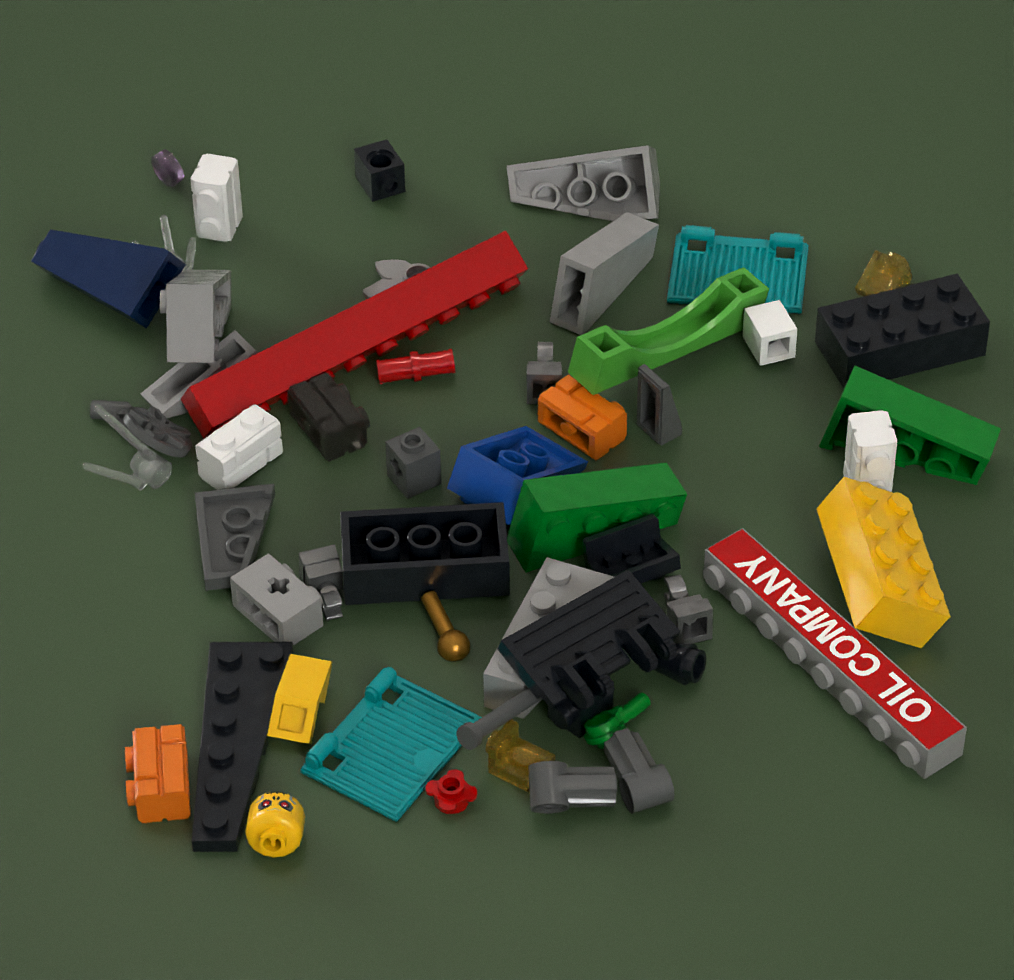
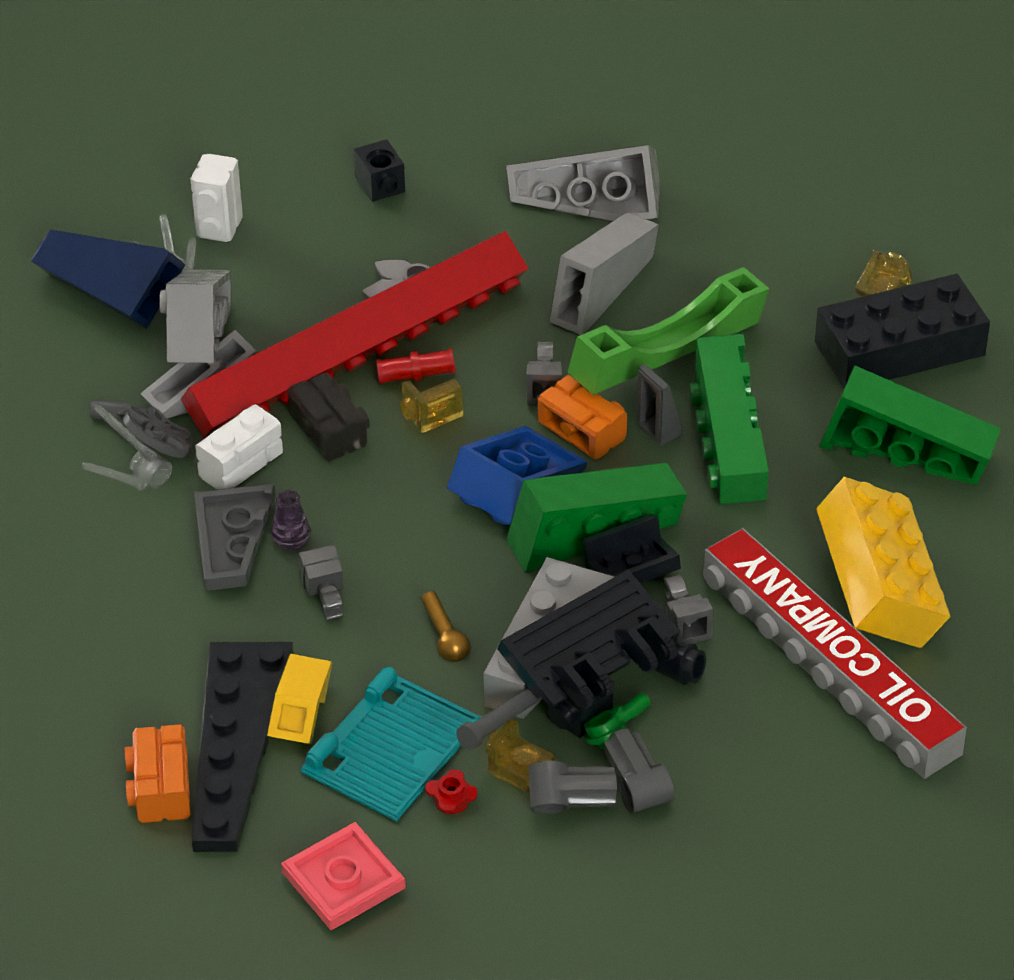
clear purple tile [151,149,184,187] -> none
light grey brick [230,553,323,645] -> none
yellow head [245,792,305,858] -> none
black brick [340,502,510,605] -> none
dark grey brick [385,426,441,499] -> none
teal window [667,225,809,314] -> none
white brick [742,300,797,366] -> none
white brick [843,410,898,492] -> none
none -> clear purple cone [271,490,311,550]
none -> coral plate [281,822,406,931]
none -> clear yellow bracket [400,379,463,433]
none -> green wedge [688,334,769,504]

